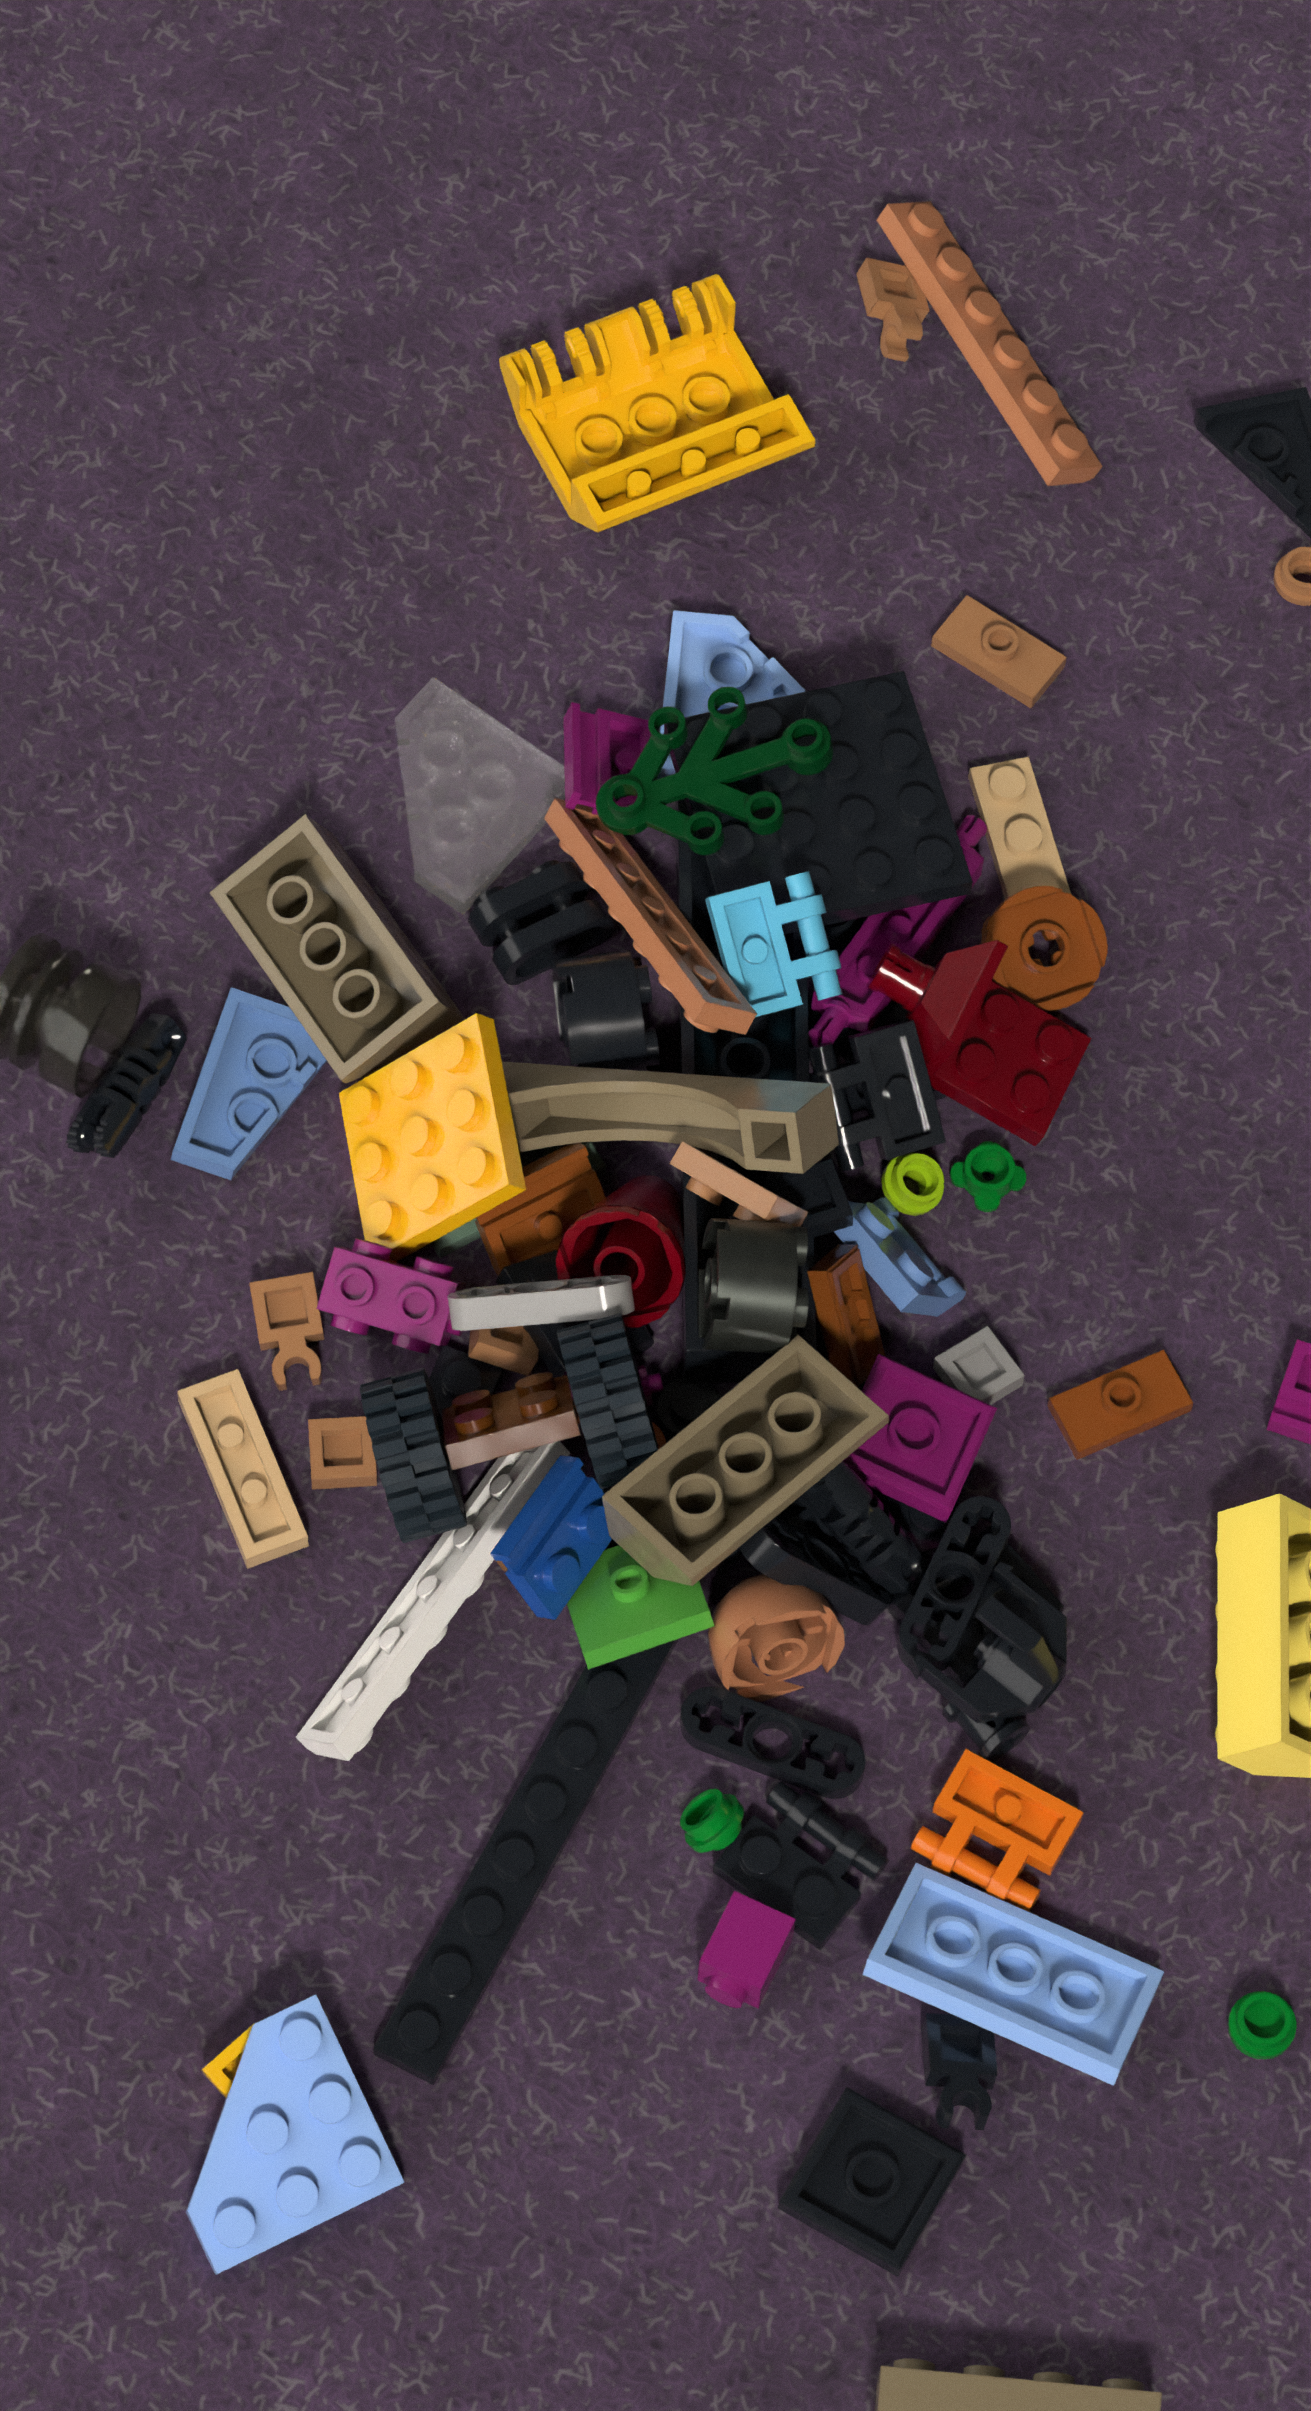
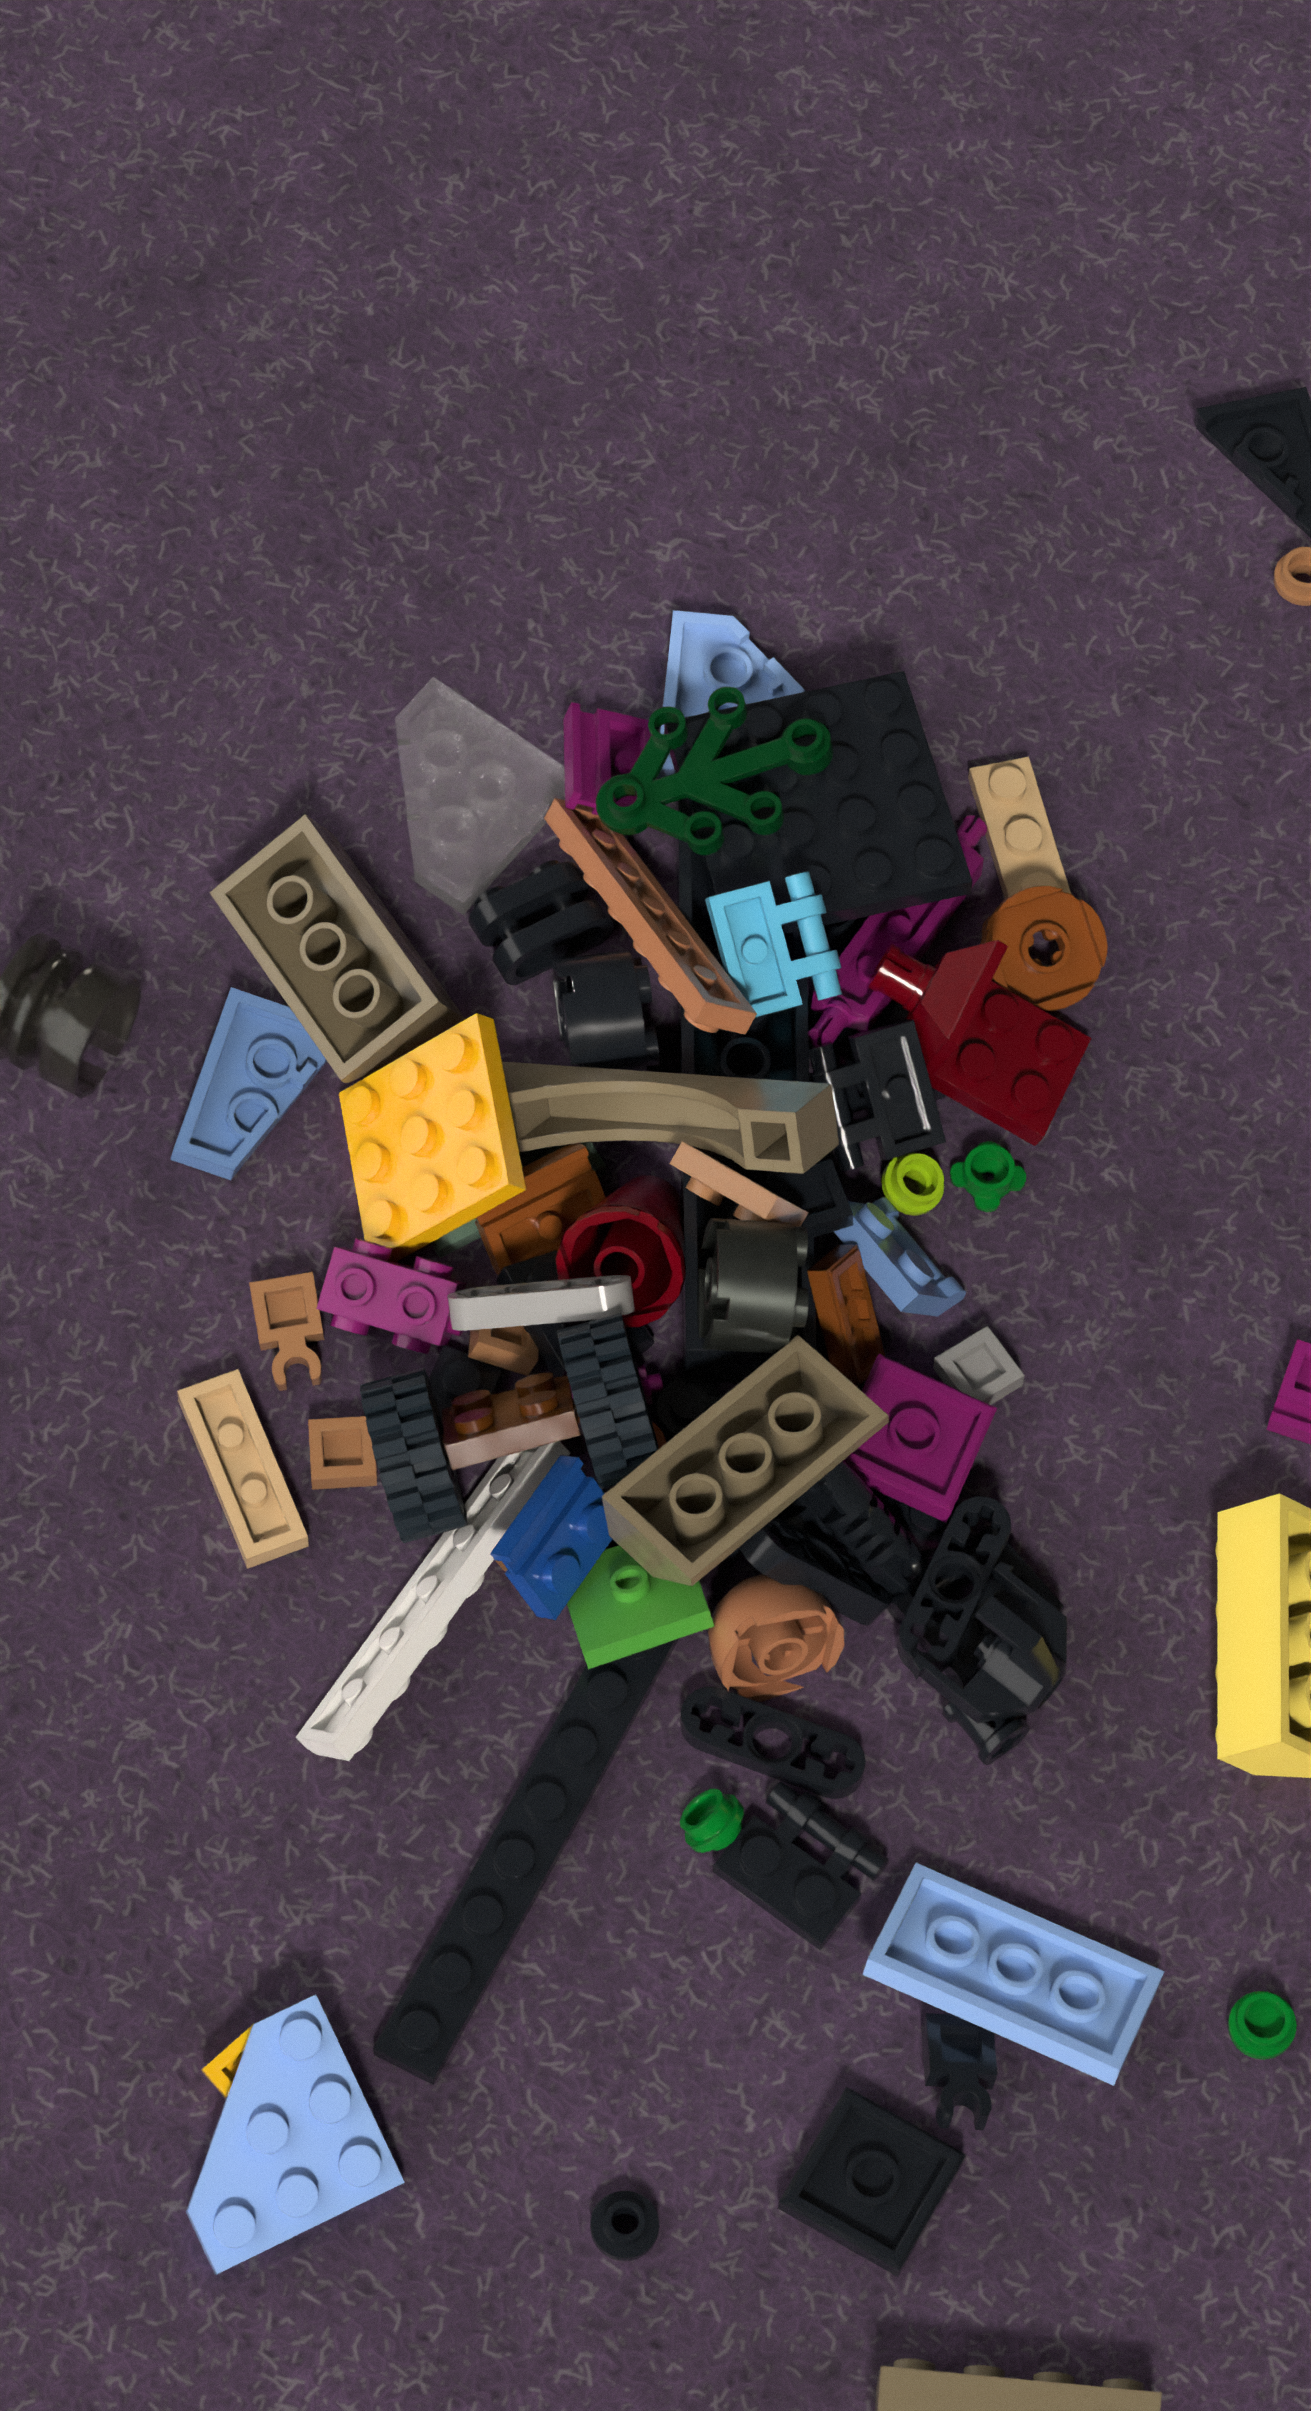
black hinge [66,1013,187,1158] -> none
yellow slope [499,274,816,533] -> none
magenta brick [697,1891,796,2009] -> none
medium nougat plate [856,258,930,362] -> none
nougat plate [877,201,1103,486] -> none
orange plate [910,1749,1084,1912] -> none
medium nougat plate [931,595,1067,708] -> none
dark orange plate [1047,1350,1193,1460] -> none
none -> black plate [590,2191,659,2261]

